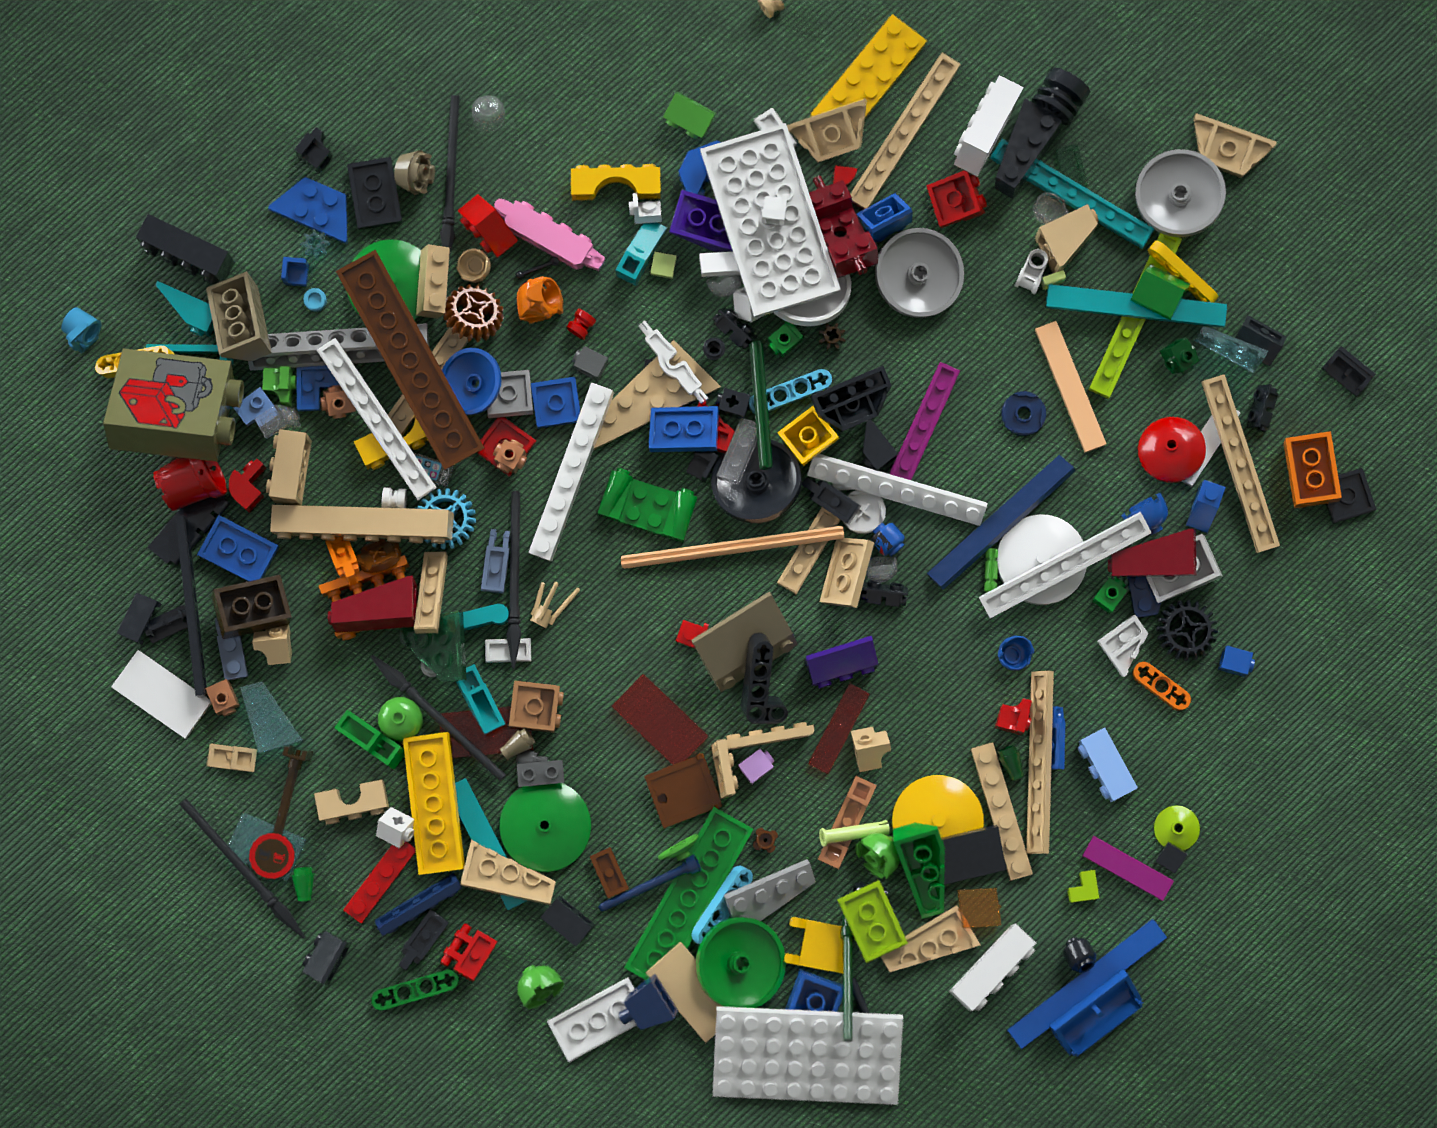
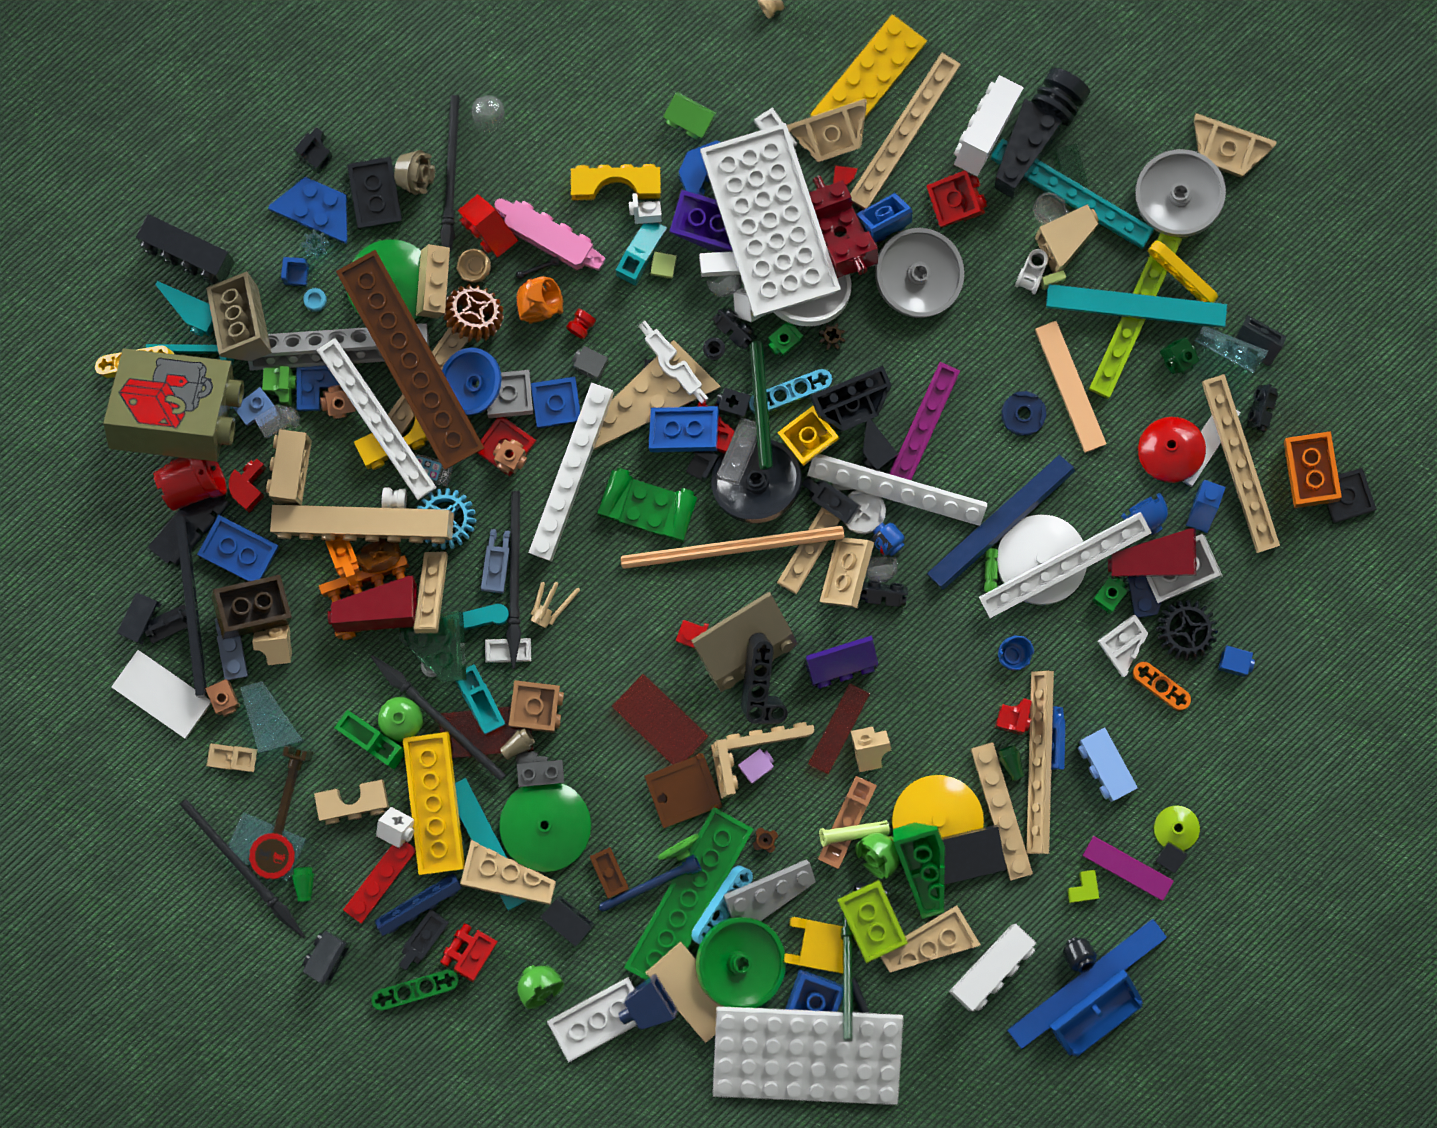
dark azure piece [61,307,101,353] -> none
white panel [761,194,788,226] -> none
clear orange piece [958,888,1001,928] -> none
green slope [1130,264,1190,320] -> none
black hinge [1321,346,1376,397] -> none

